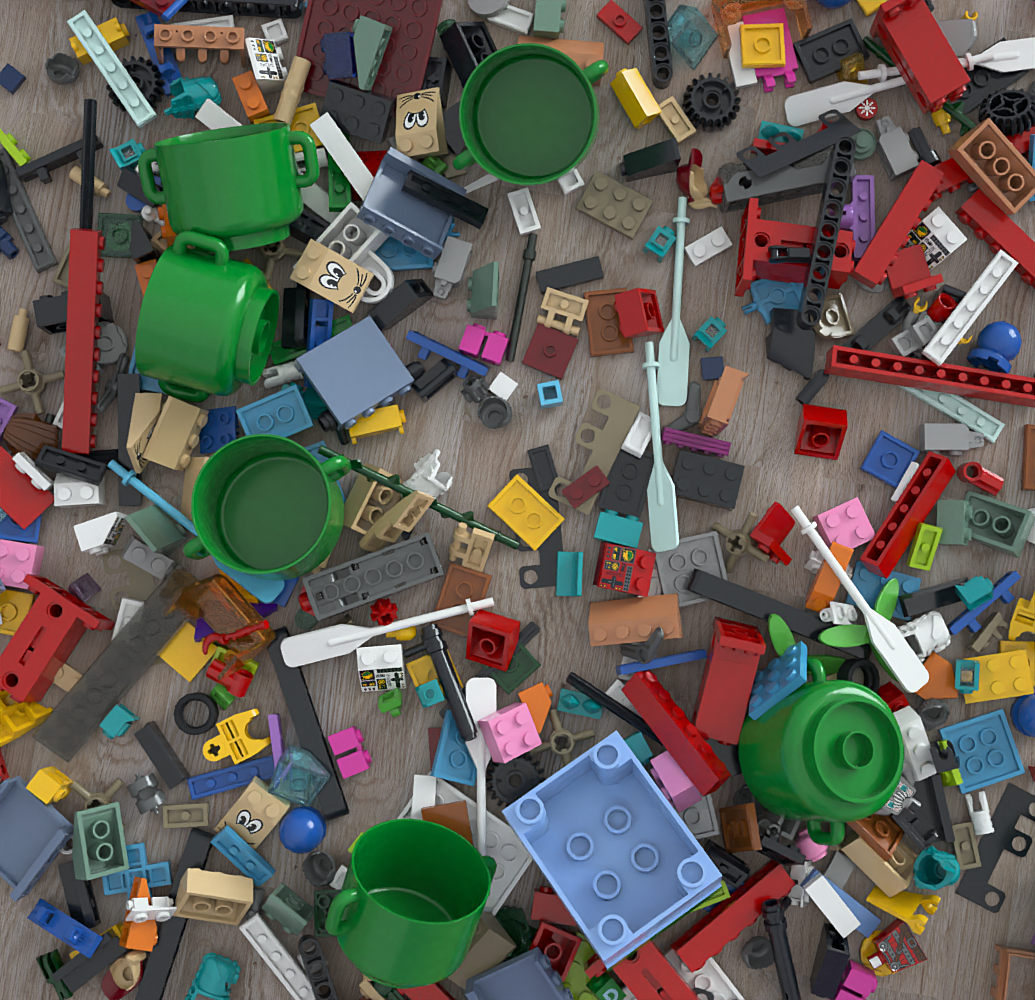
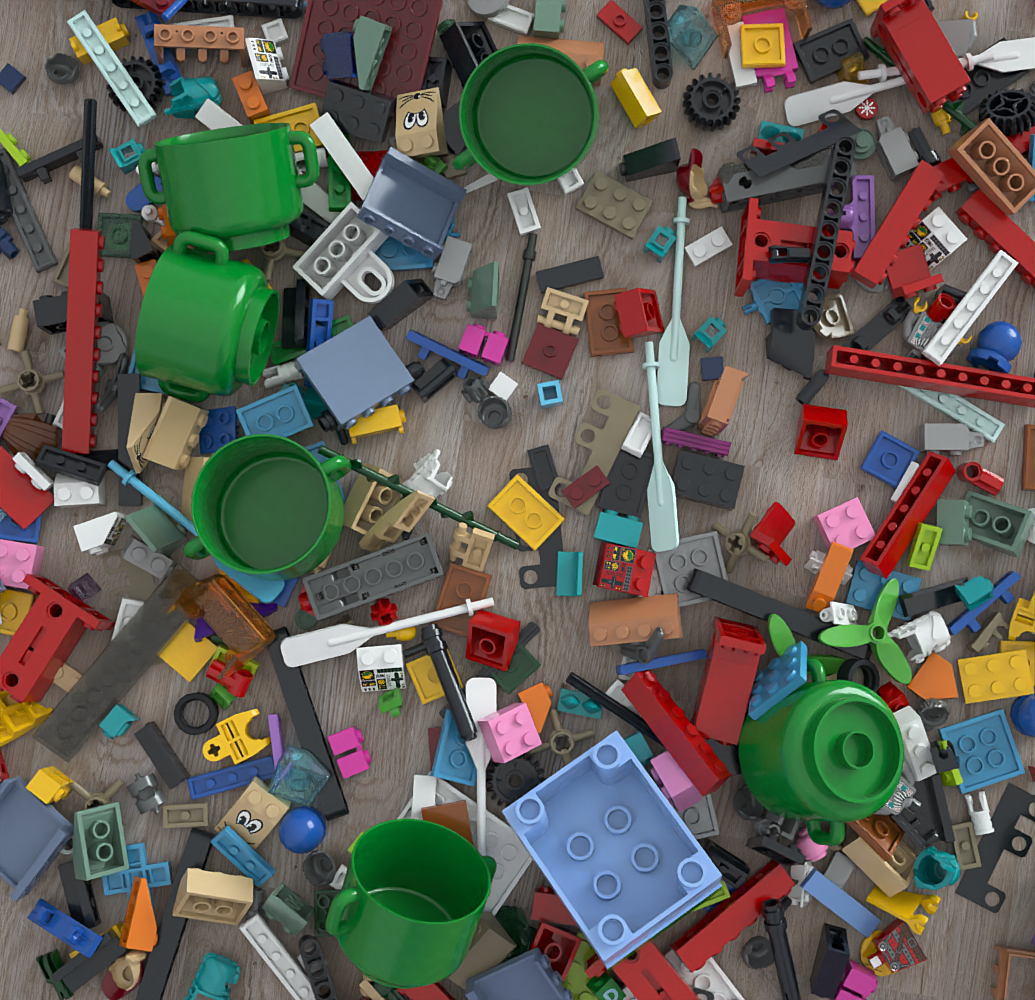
black tile [117,166,163,208] -> none
white hinge [125,896,177,923] -> none
red piece [202,620,269,655] -> none
tan axle [273,56,311,126] -> none
tan slope [290,239,375,313] -> none
black plate [401,170,489,229] -> none
teal window [415,678,446,708] -> none
tan plate [658,96,696,144] -> none
dark orange tile [719,803,762,853] -> none
white piece [790,505,929,693] -> none
white tile [802,872,861,938] -> none
light grey slope [888,316,938,357] -> none
teal window [954,659,980,694] -> none

